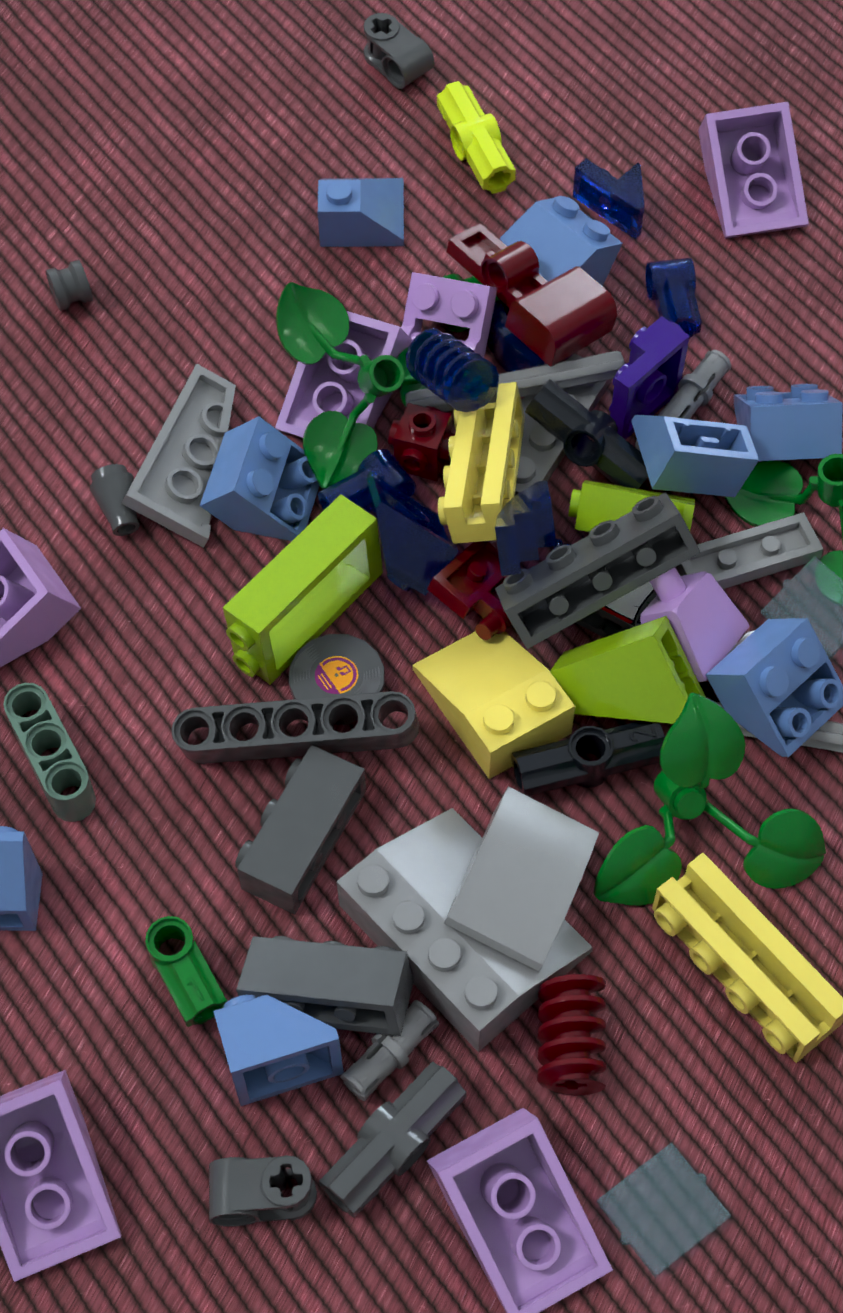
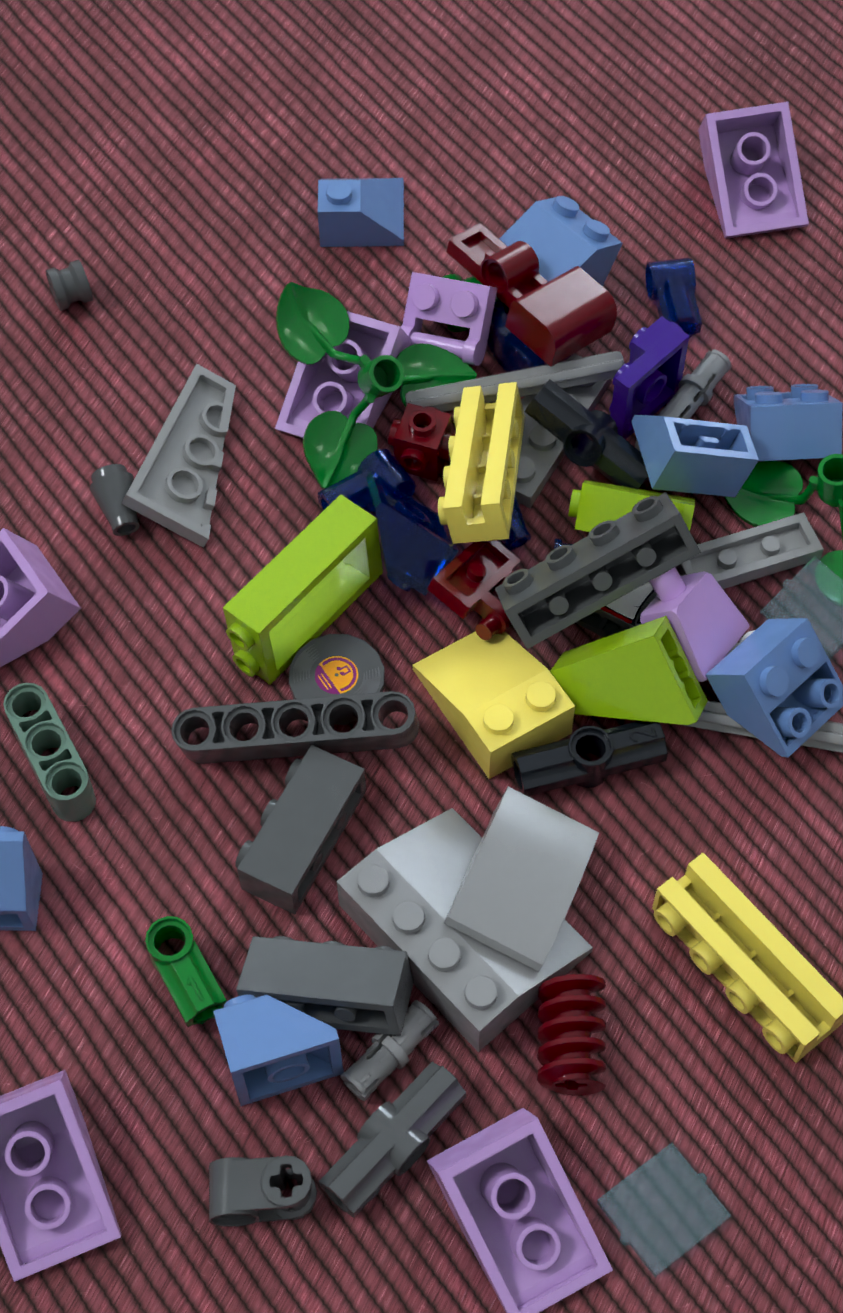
medium blue slope [200,416,320,541] -> none
dark grey piece [364,13,435,89] -> none
clear blue piece [406,328,499,412] -> none
neon yellow piece [437,81,516,194] -> none
clear blue slope [495,480,557,576] -> none
clear blue slope [572,158,645,239] -> none
green plant [593,693,826,906] -> none

